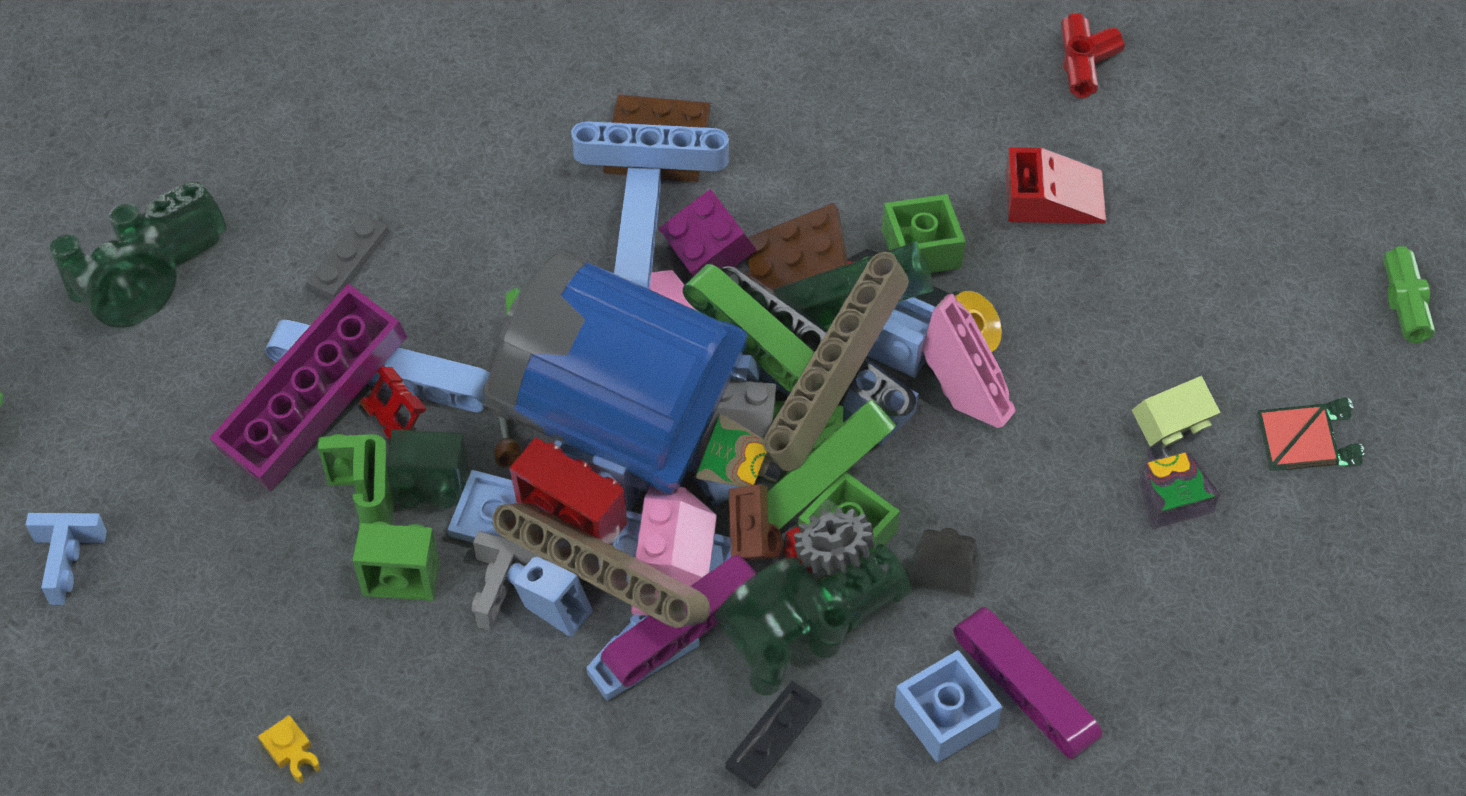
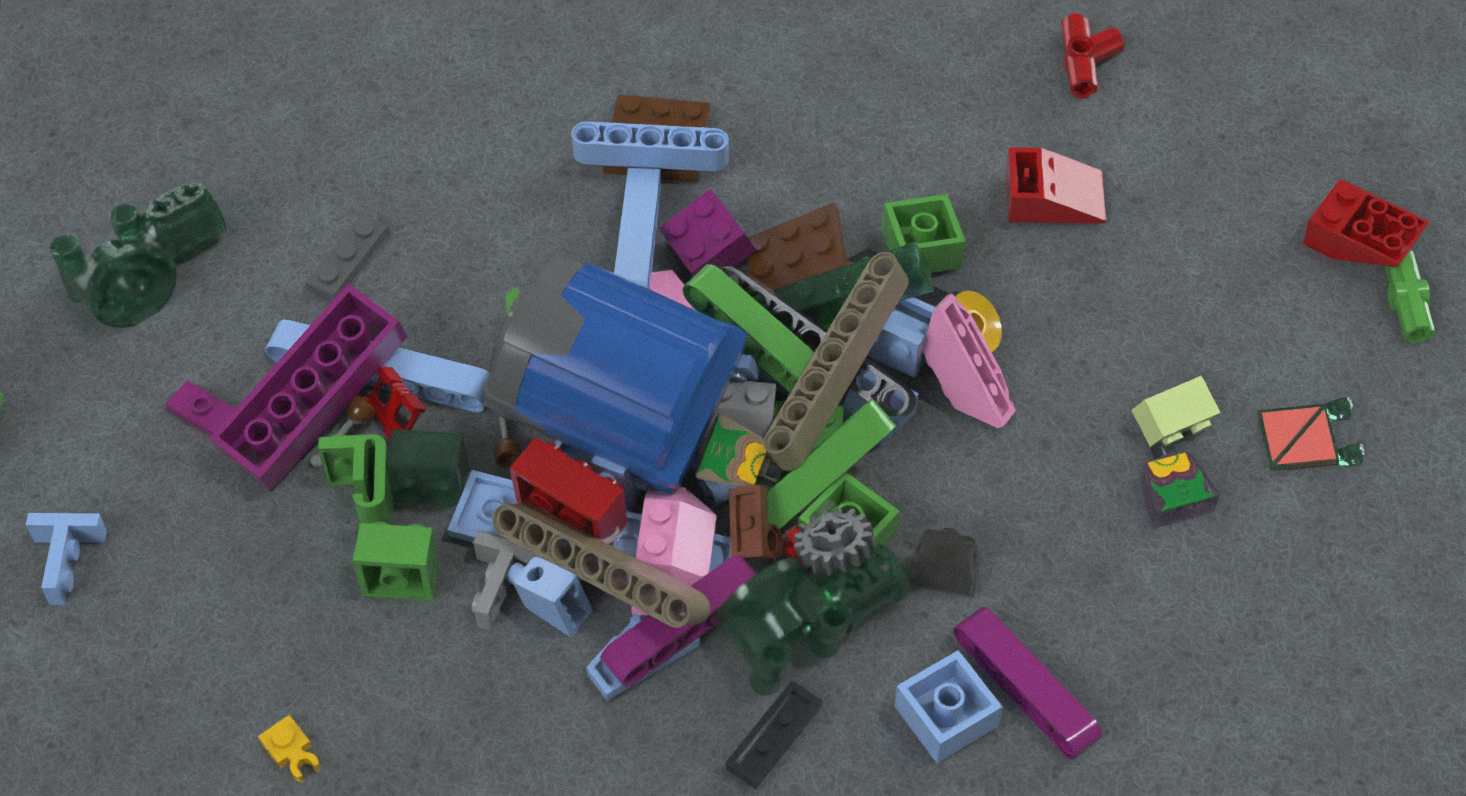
none -> magenta plate [165,380,235,436]
none -> reddish brown hinge [310,394,377,468]
none -> red slope [1302,179,1429,267]

